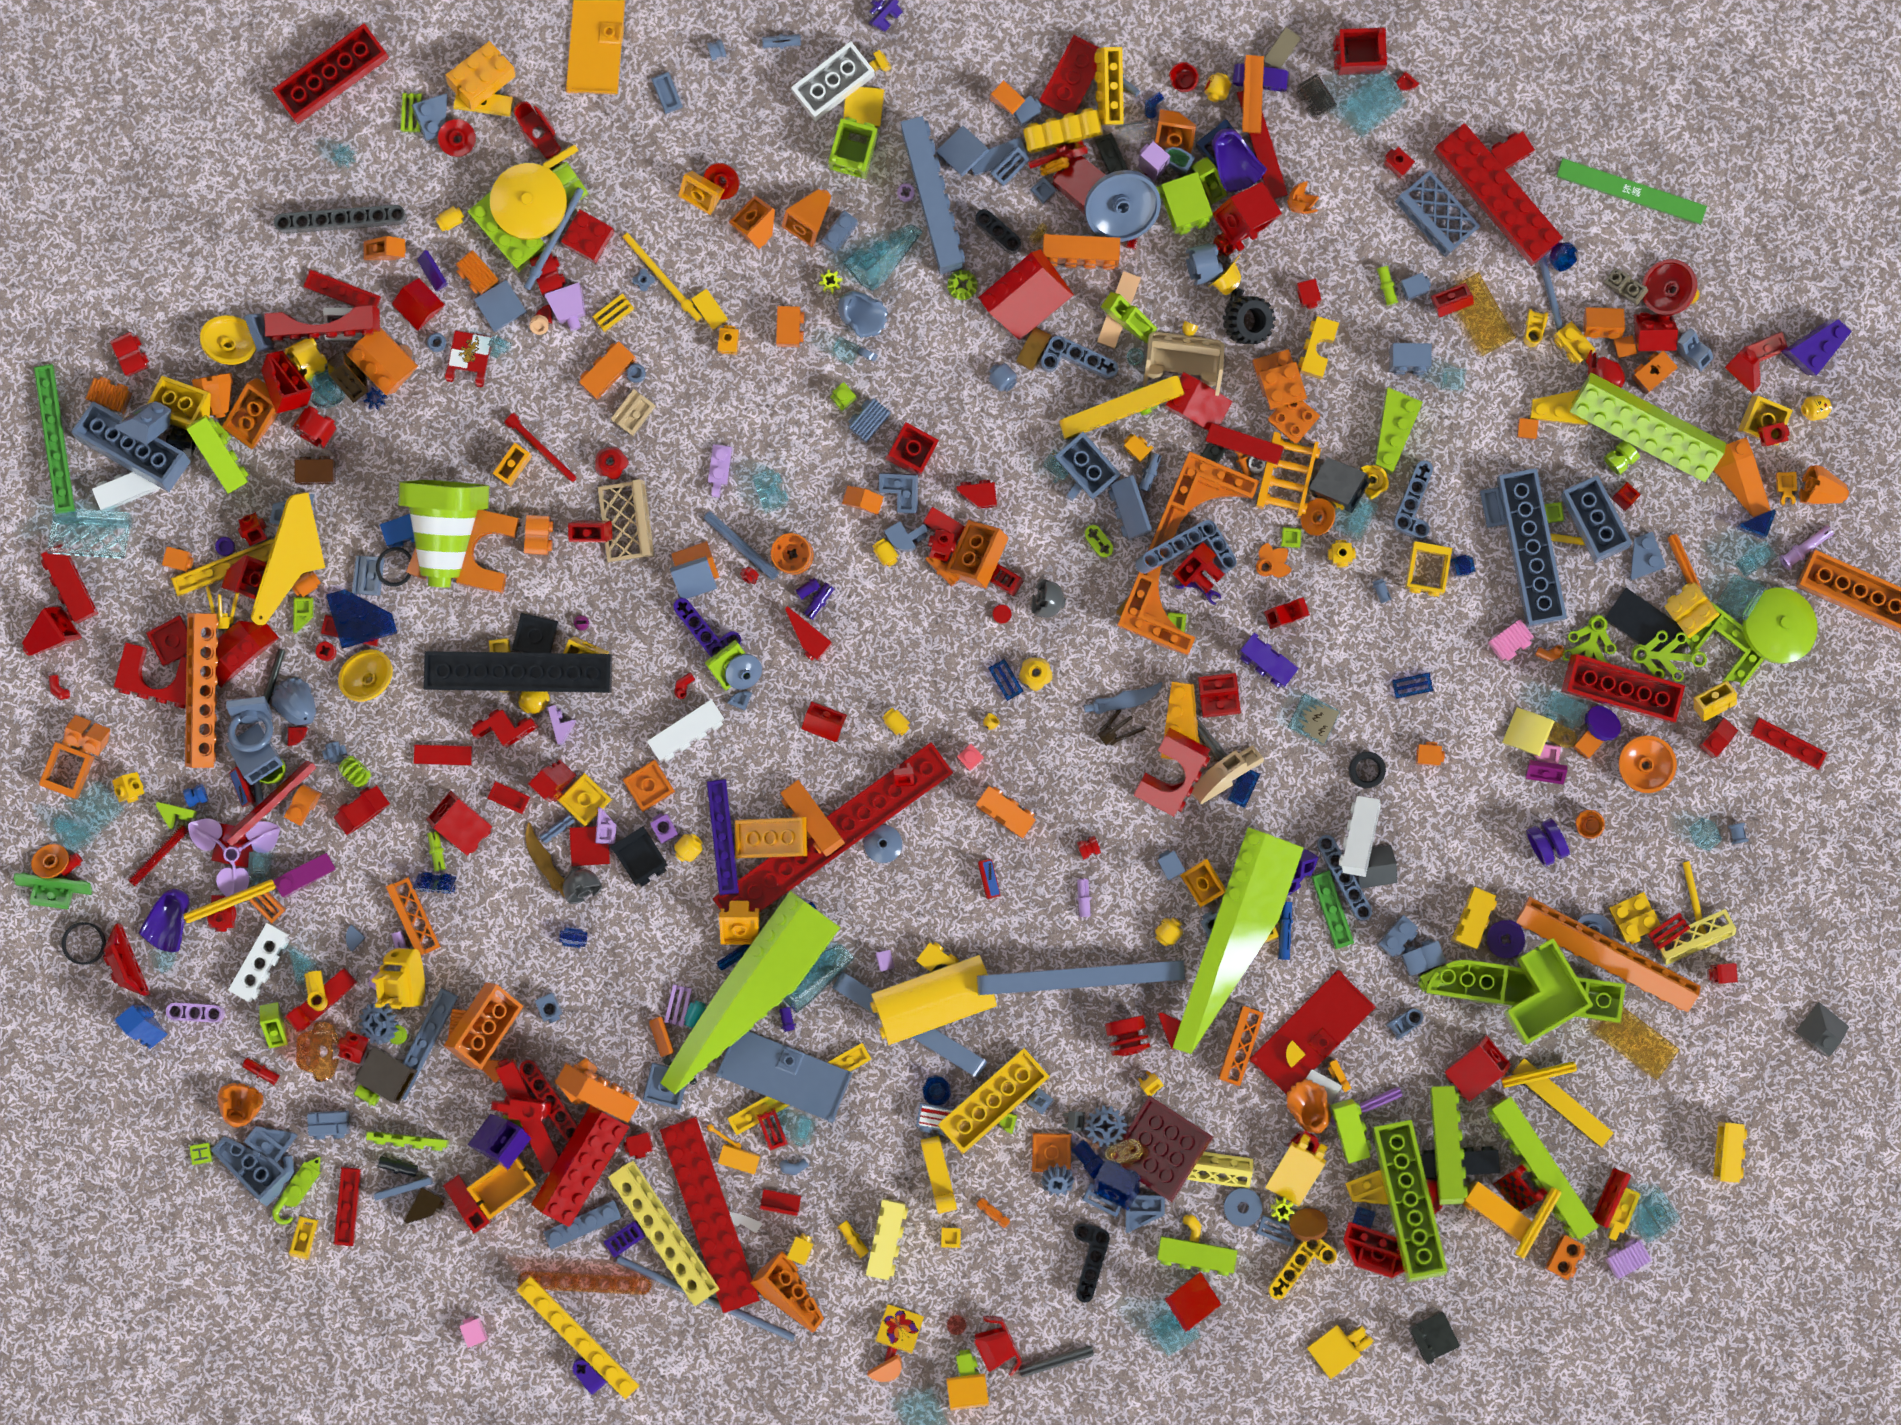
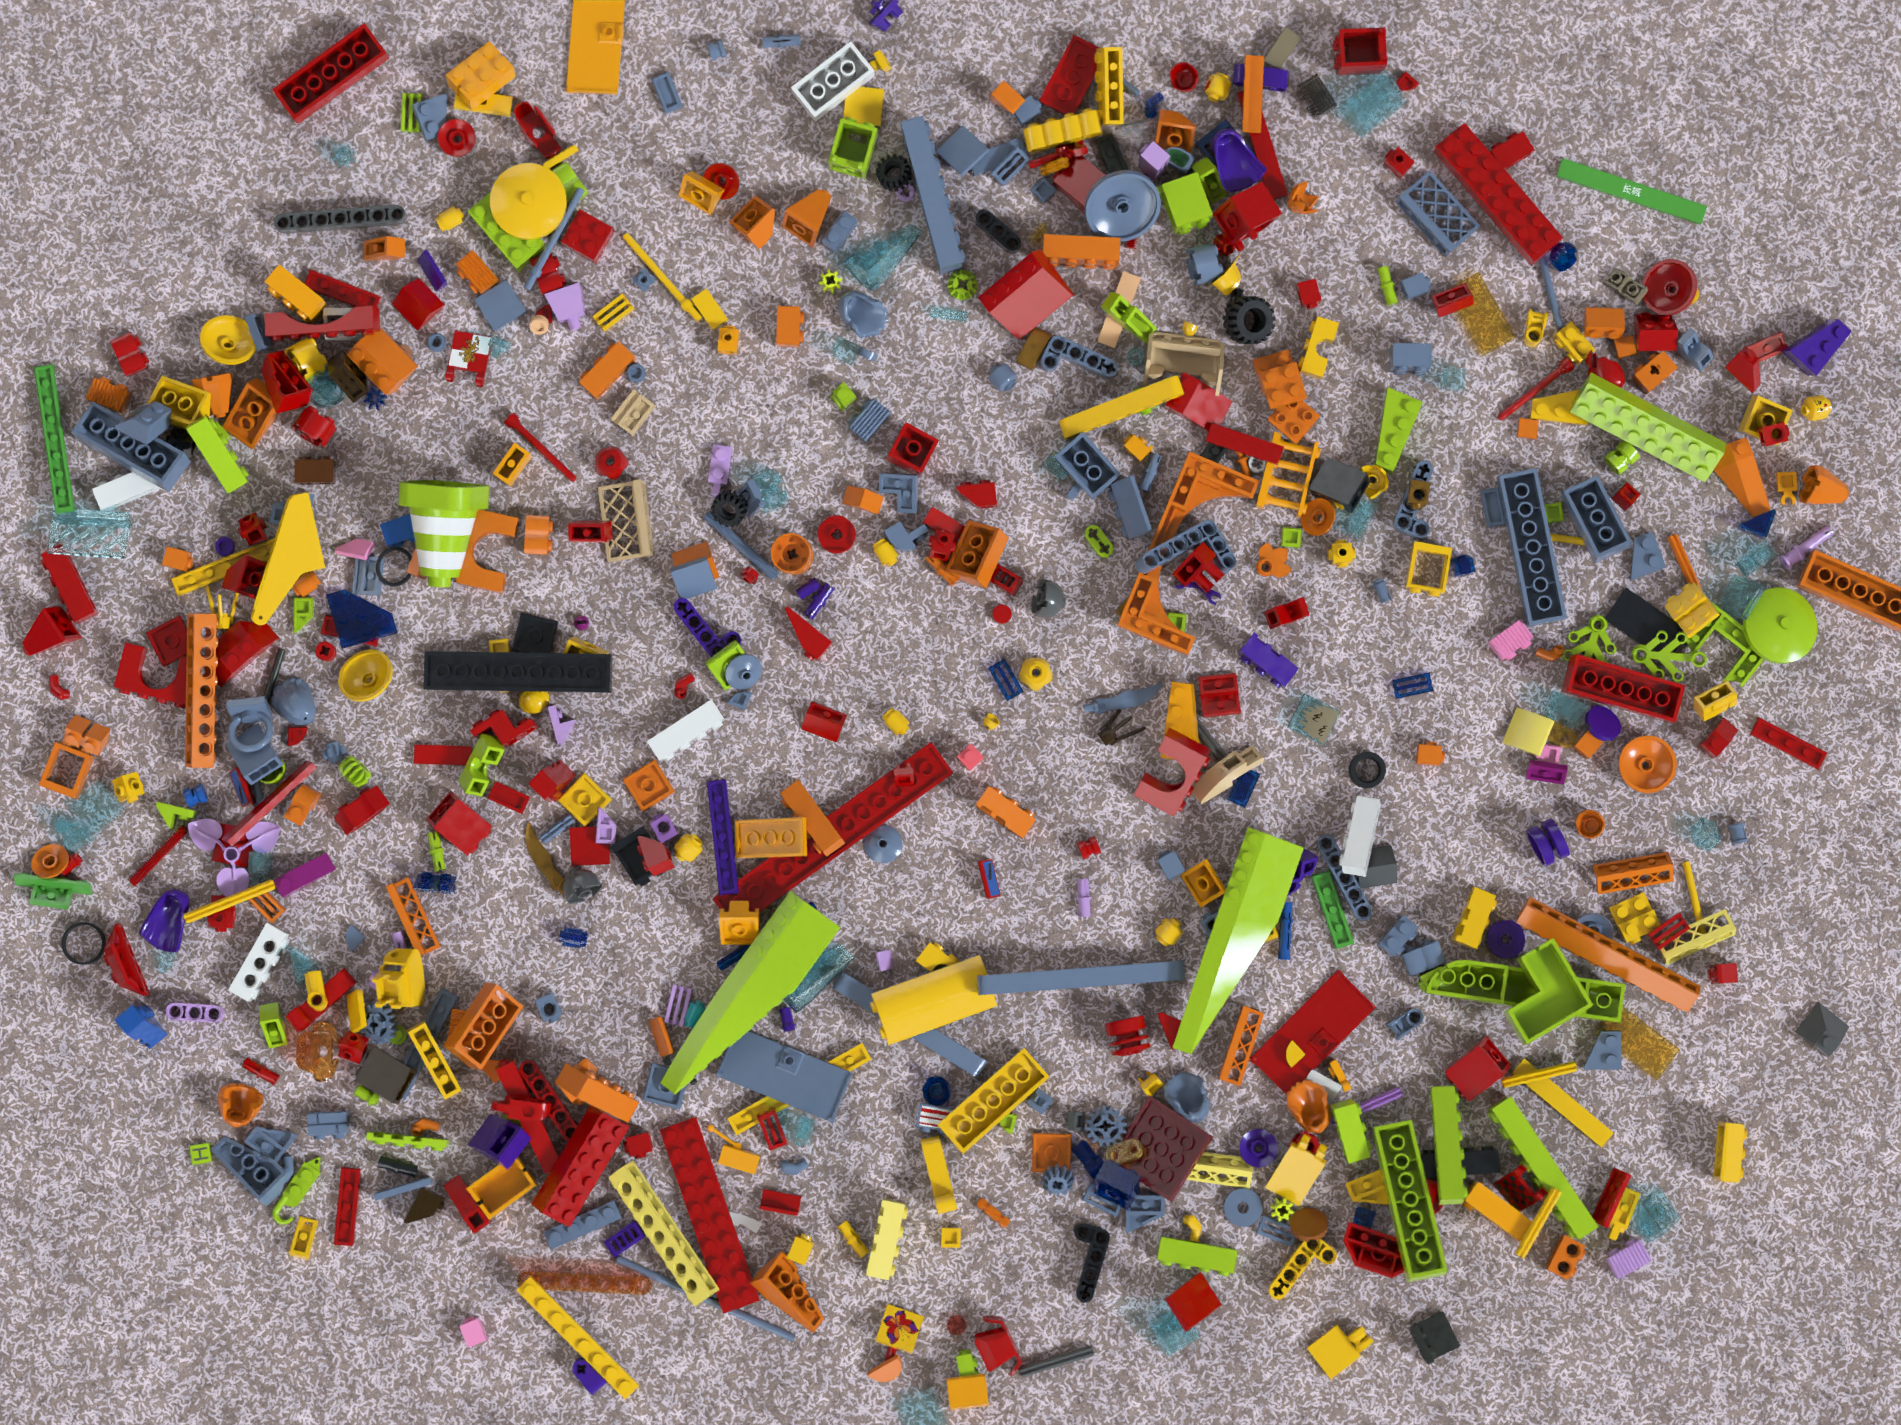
none -> light orange piece [264,264,328,325]
none -> bright pink tile [335,538,375,560]
none -> yellow tile [346,989,367,1033]
none -> yellow brick [407,1021,462,1100]
none -> orange arm [411,1118,440,1136]
none -> lime arch [458,733,505,797]
none -> red slope [637,836,675,876]
none -> black tyre [711,490,748,527]
none -> sand blue plate [736,479,766,518]
none -> red plate [818,515,856,554]
none -> black tyre [876,154,912,192]
none -> clear light blue axle [930,307,968,322]
none -> sand blue piece [1163,1071,1210,1123]
none -> dark purple dish [1239,1129,1278,1168]
none -> pearl gold brick [1406,480,1431,510]
none -> red piece [1498,357,1575,421]
none -> sand blue wing [1584,1030,1622,1070]
none -> orange fence [1592,852,1673,894]

